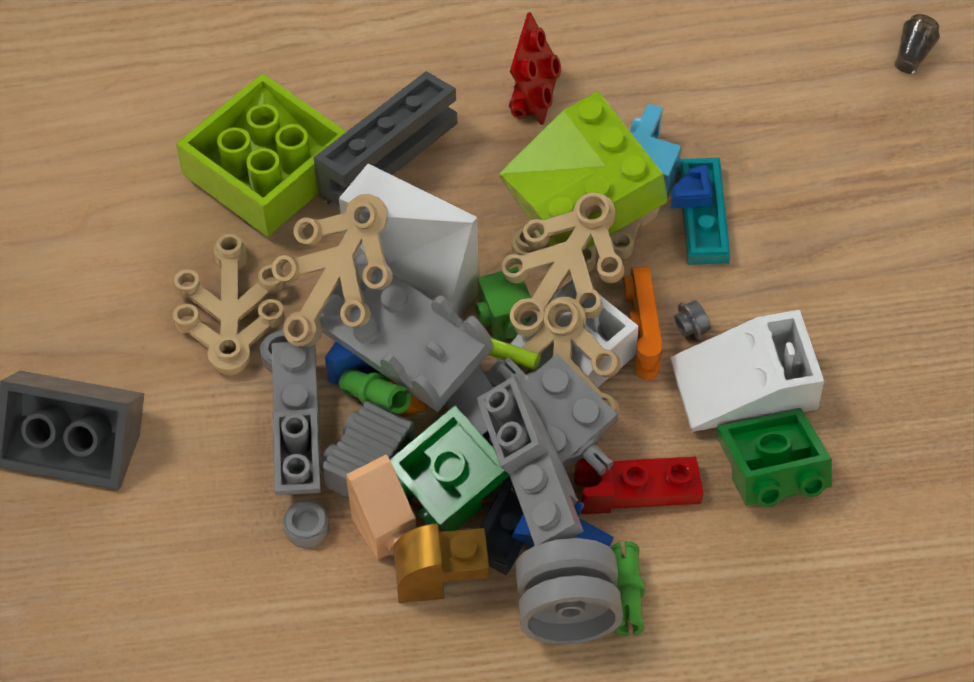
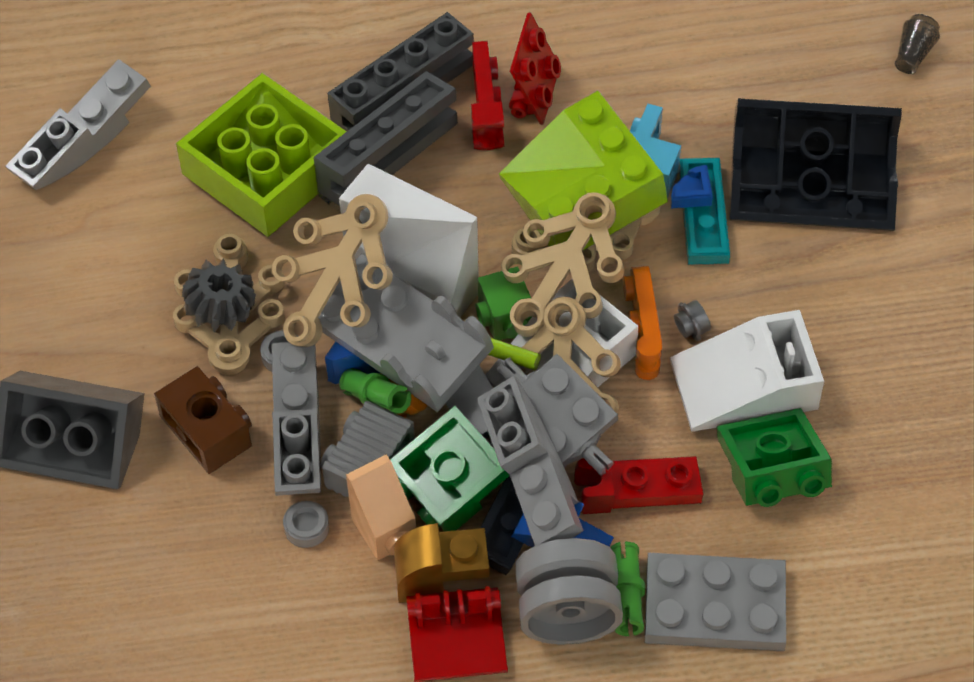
none -> light grey slope [6,59,151,190]
none -> reddish brown brick [154,366,252,474]
none -> dark grey gear [182,258,256,332]
none -> dark grey brick [327,12,474,131]
none -> red hinge [406,586,508,682]
none -> red plate [471,41,505,150]
none -> light grey plate [645,553,786,651]
none -> black piece [730,98,902,231]

